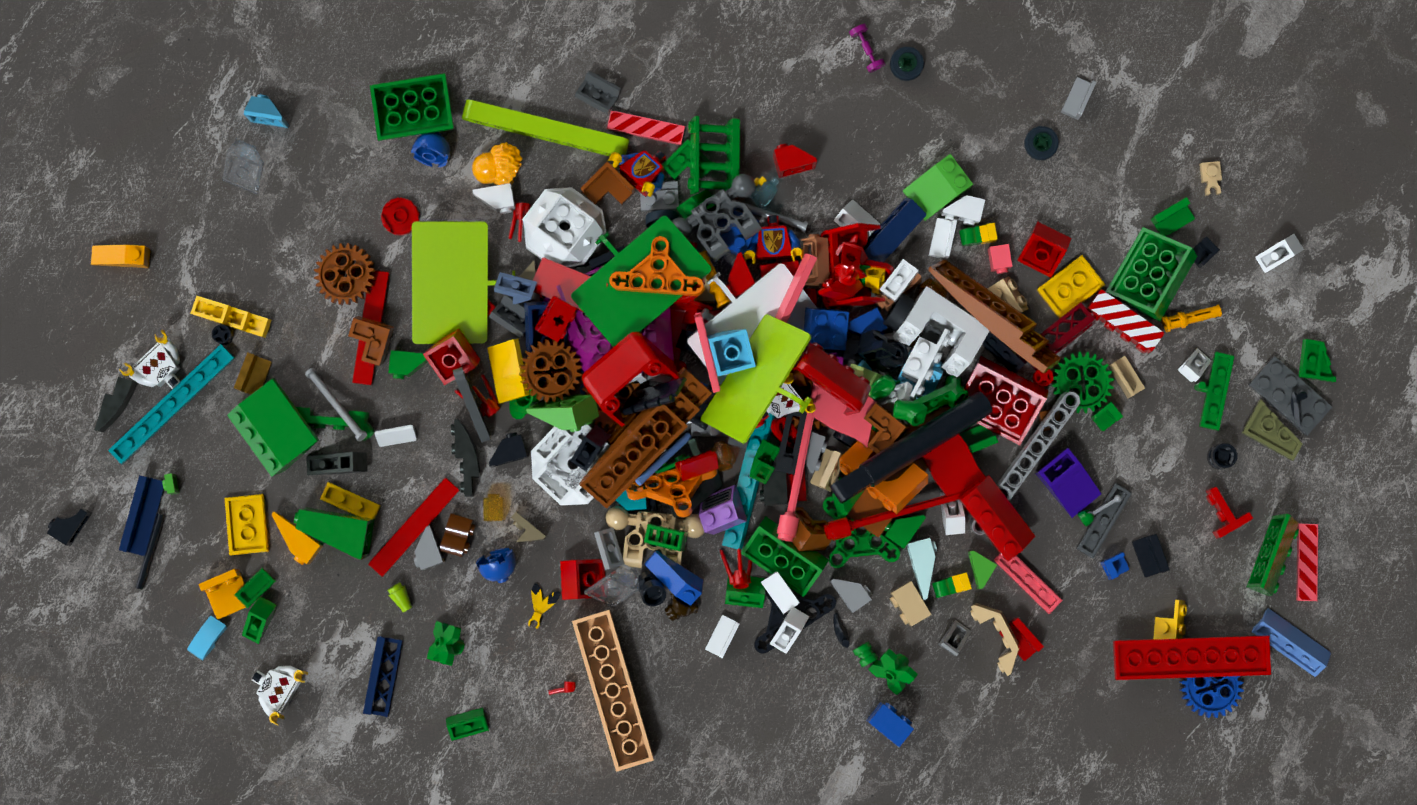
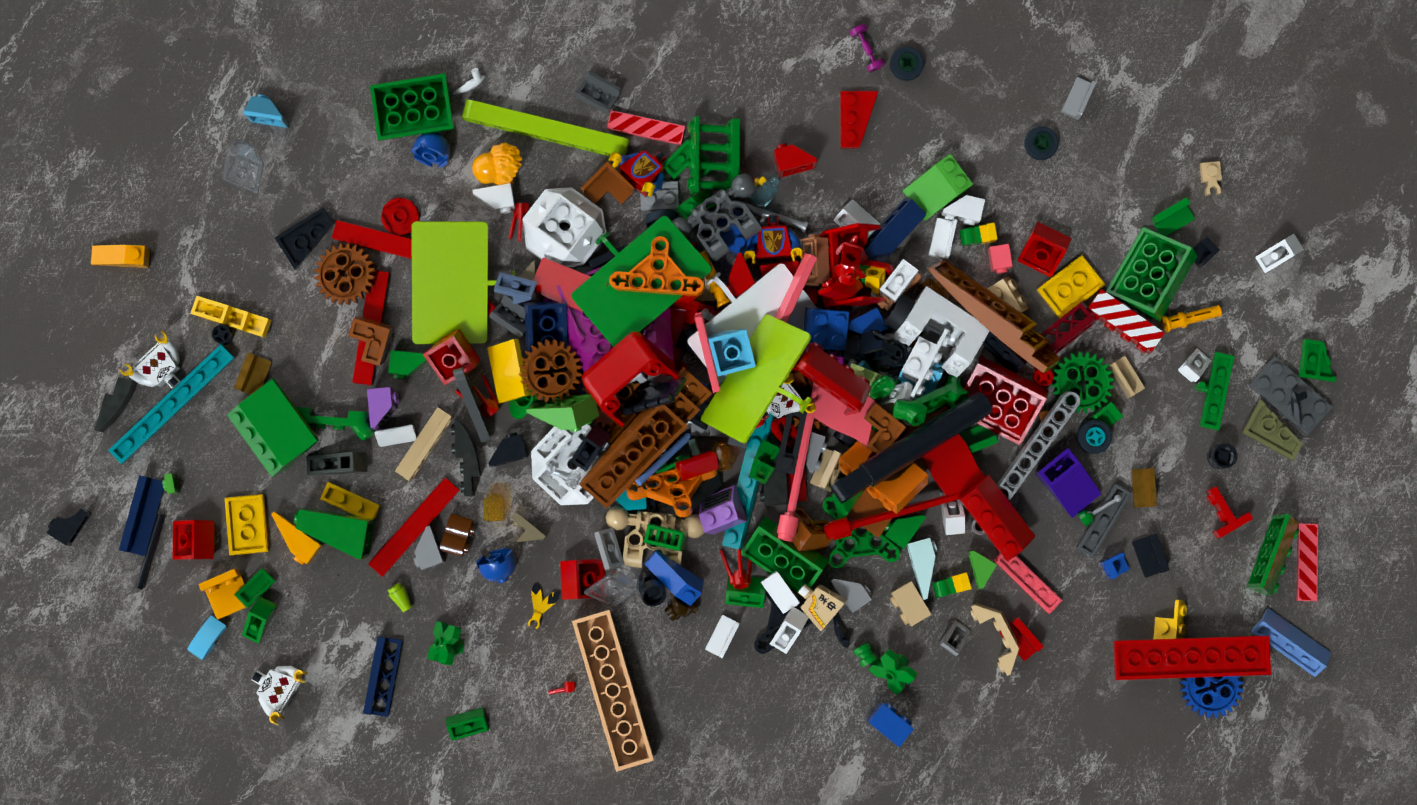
light grey bar [305,368,367,441] -> none
red brick [535,295,577,342] -> none
none -> red slope [172,520,215,560]
none -> black wing [275,207,334,270]
none -> red tile [332,220,412,259]
none -> medium lavender slope [367,387,400,431]
none -> tan fence [395,407,454,482]
none -> white bar [453,68,485,95]
none -> tan torso [798,584,847,631]
none -> red wing [840,91,878,149]
none -> black wheel [1077,420,1112,454]
none -> pearl gold panel [1131,468,1157,508]

